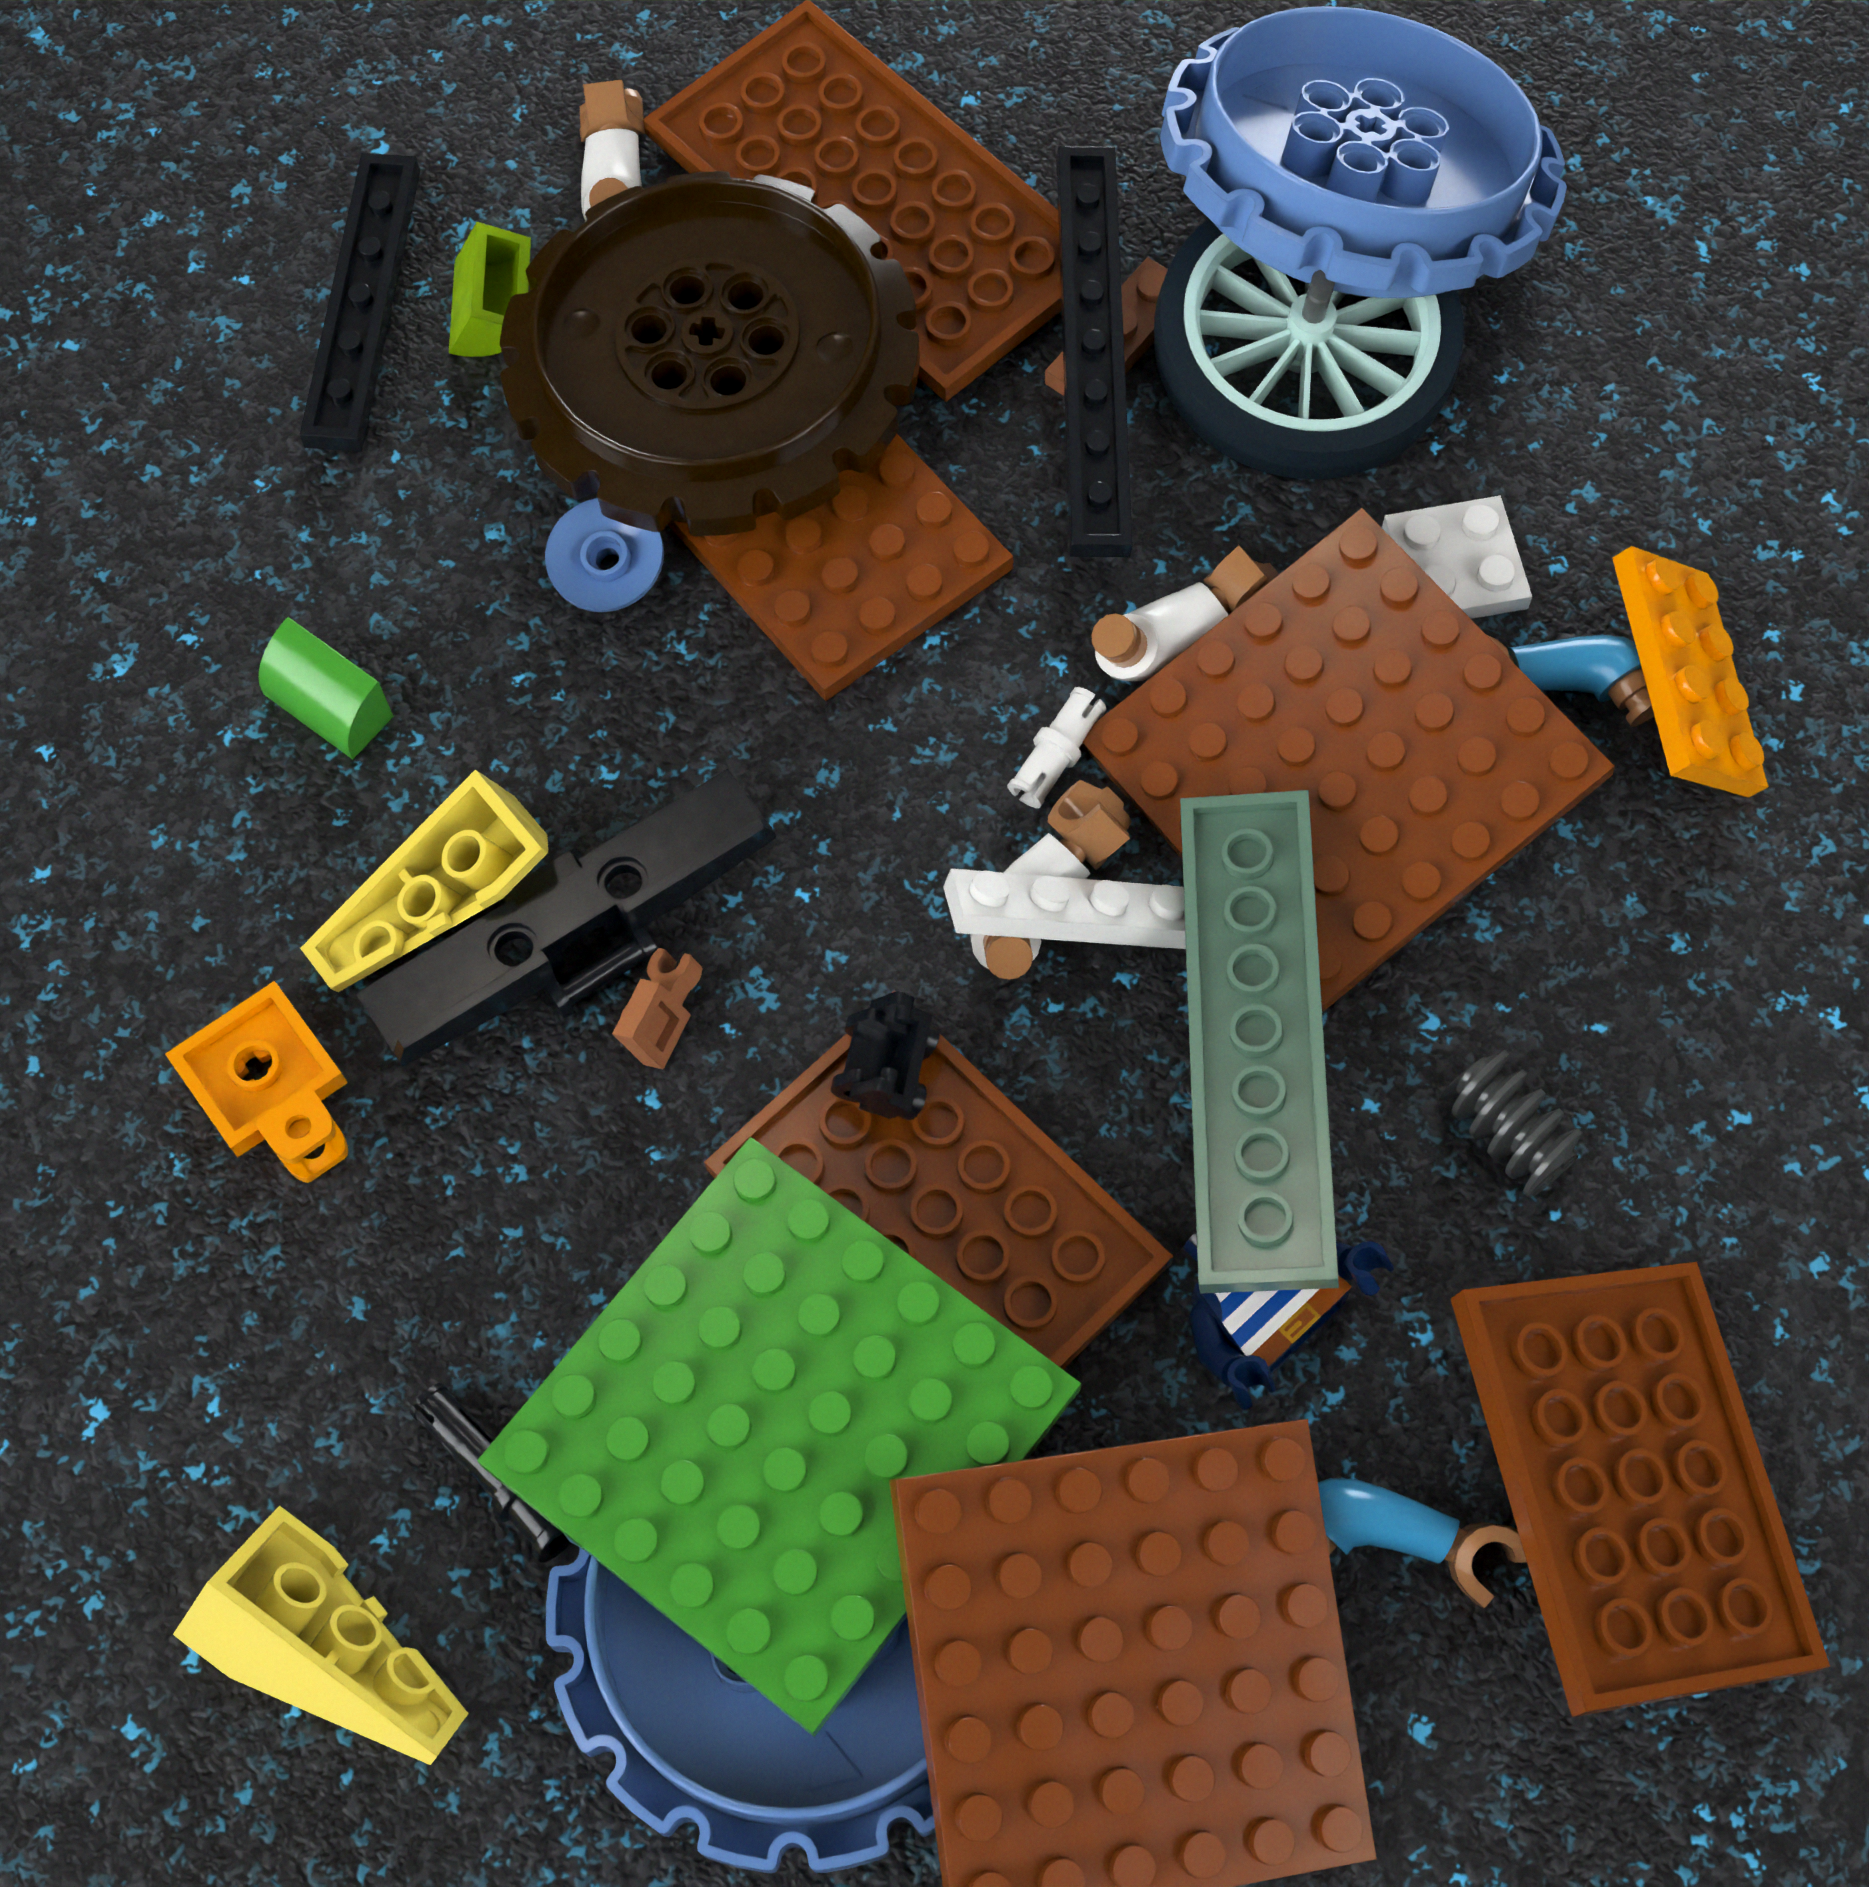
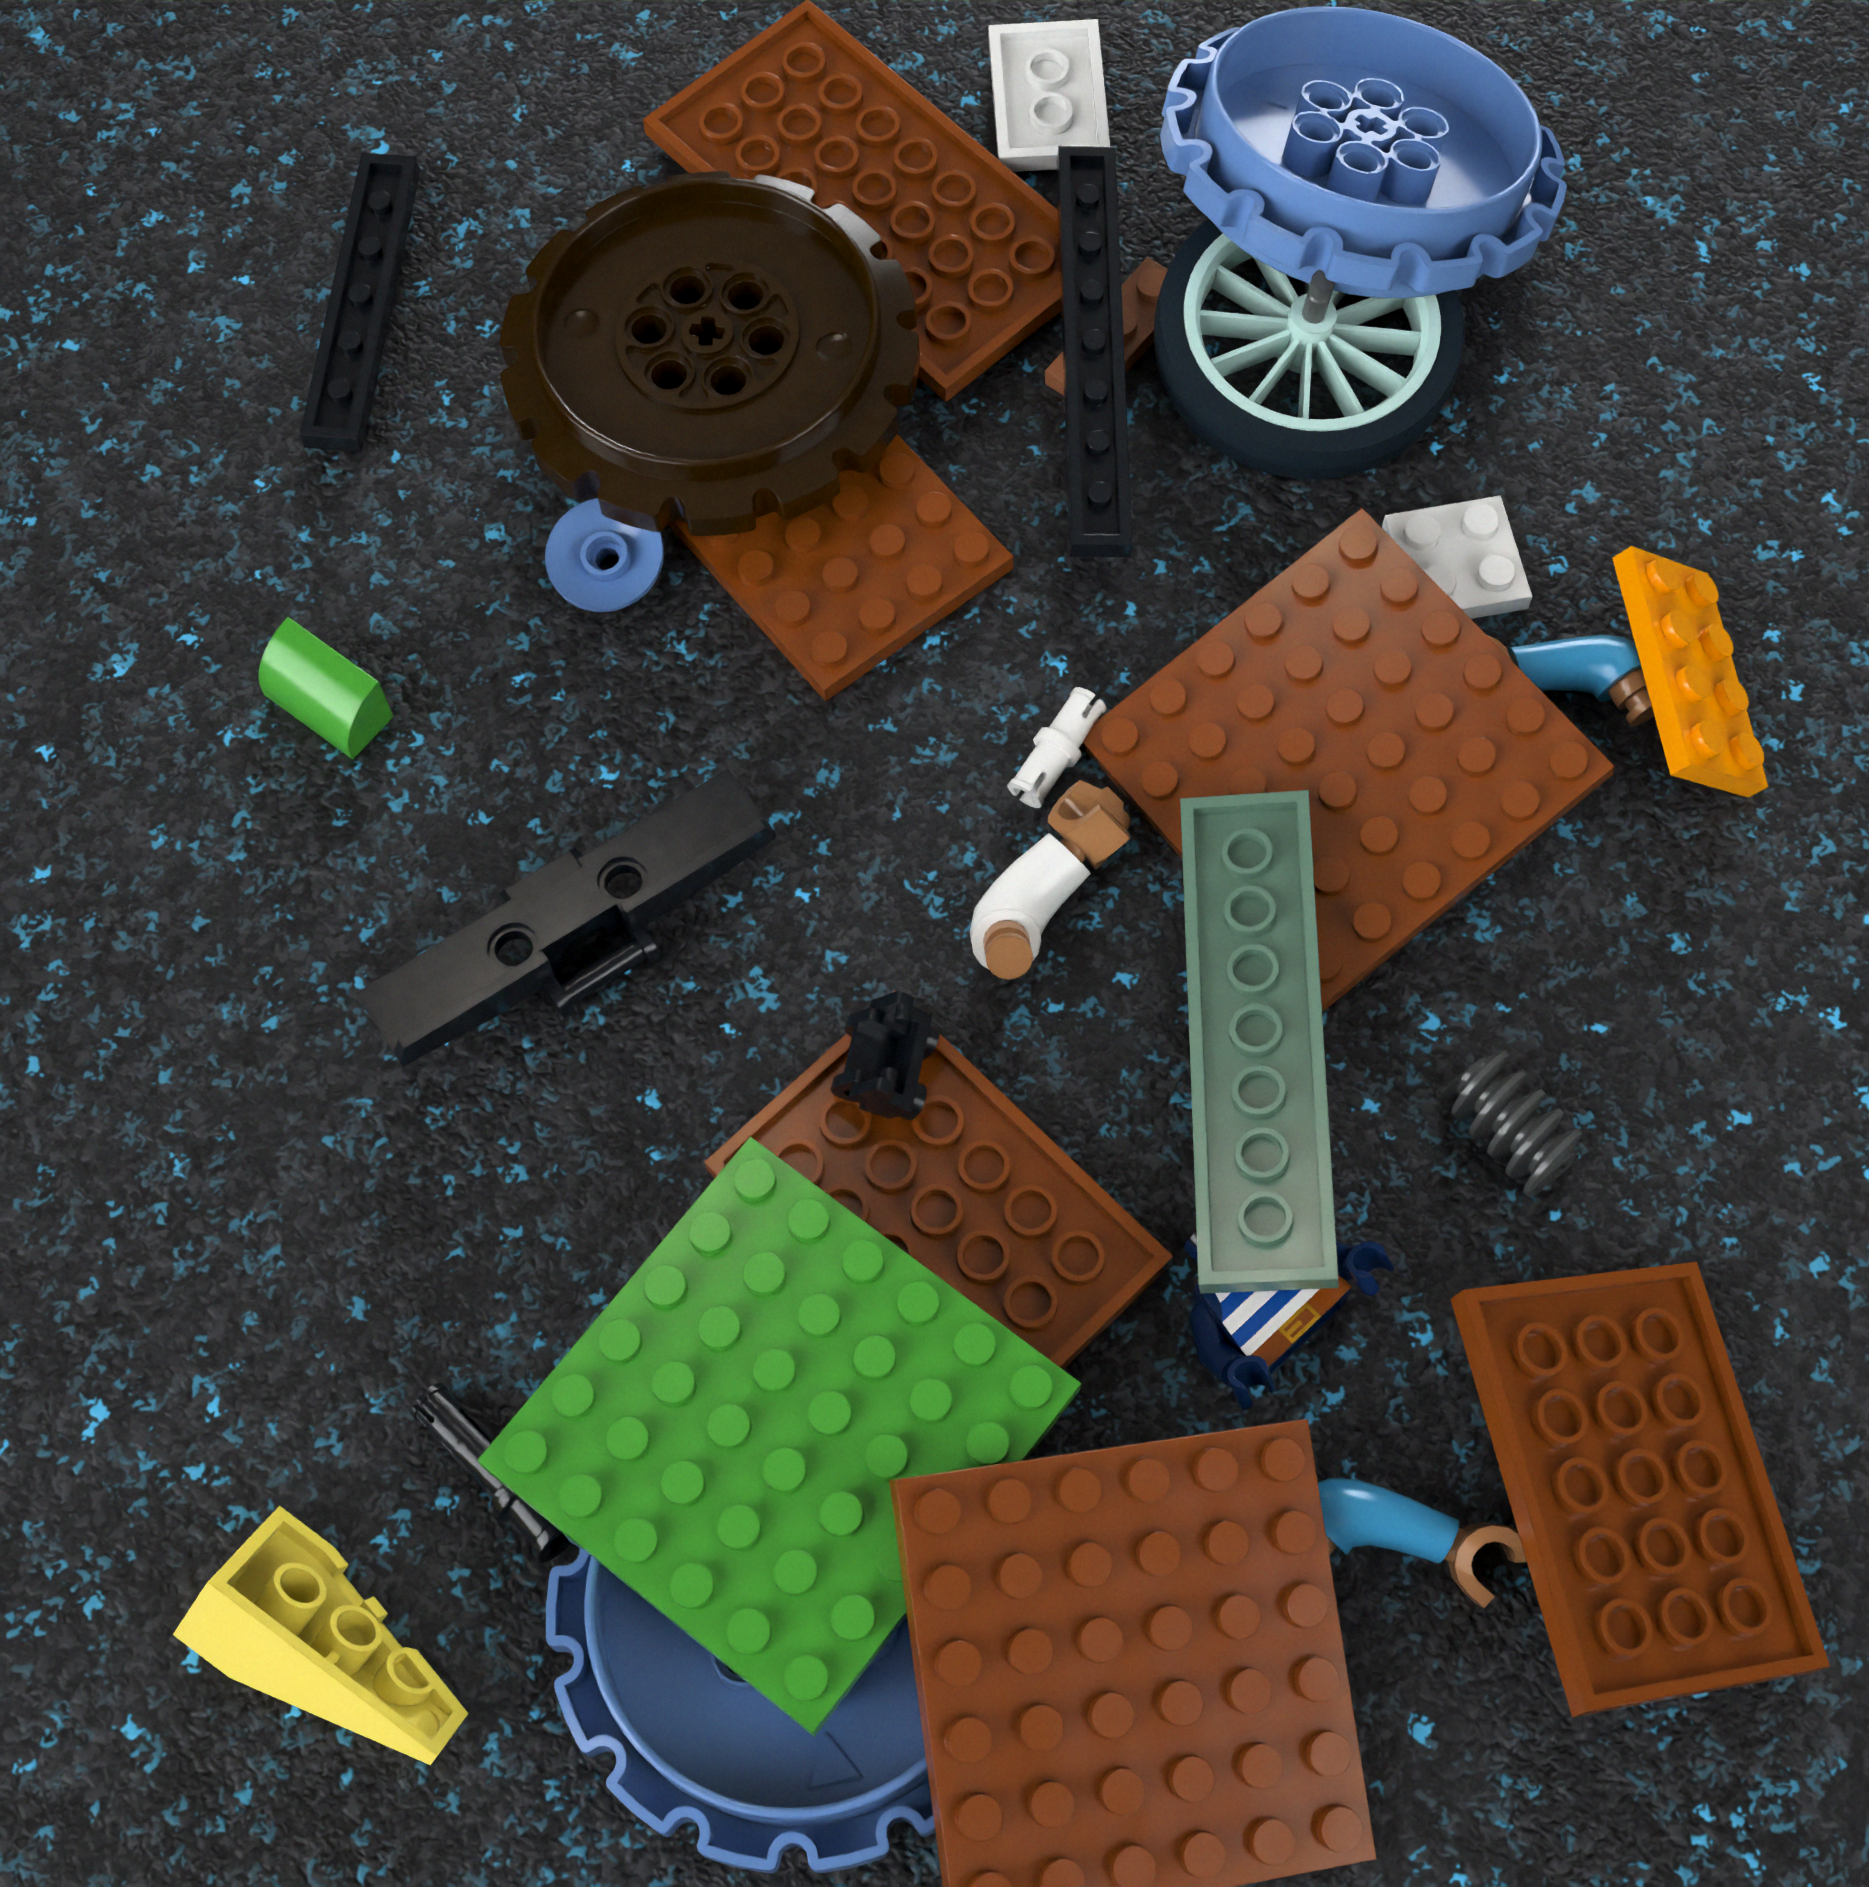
light orange plate [165,981,348,1183] -> none
light yellow wedge [300,769,548,992] -> none
lime brick [449,222,531,357] -> none
piece [580,80,645,222] -> none
nougat plate [612,948,702,1070] -> none
white plate [943,869,1186,949] -> none
piece [1091,545,1279,681] -> none
none -> white plate [989,19,1110,172]

